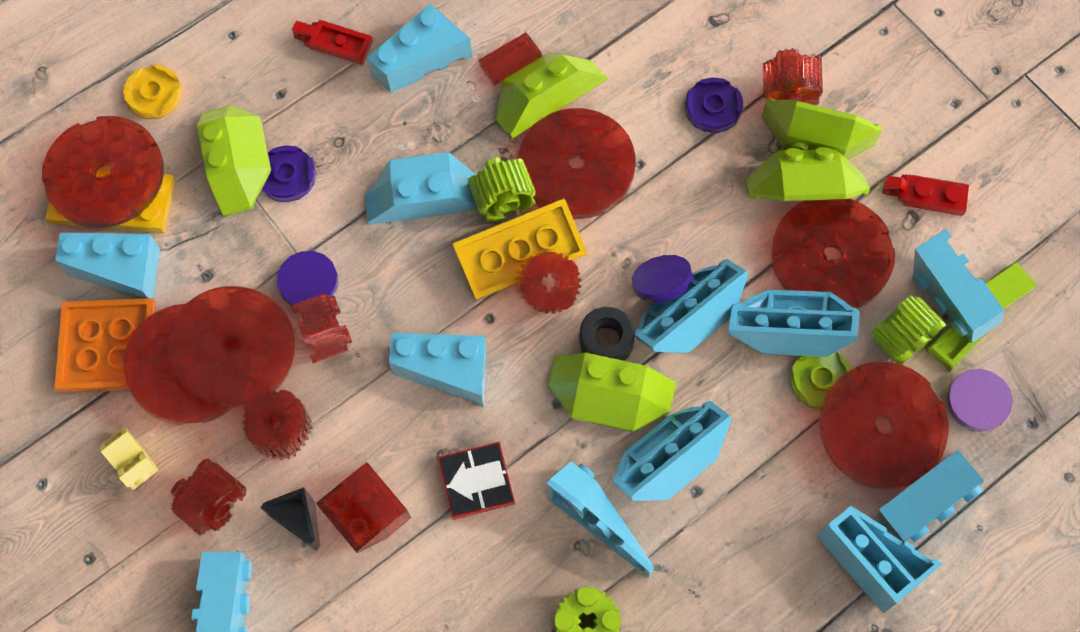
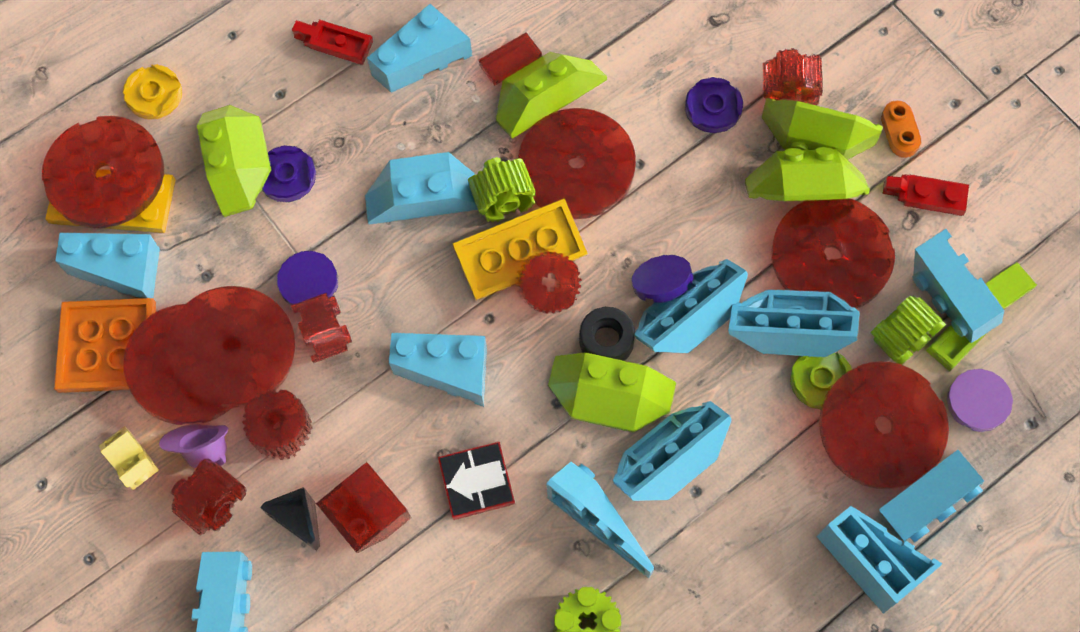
none -> medium lavender piece [159,424,229,468]
none -> orange plate [881,100,921,158]

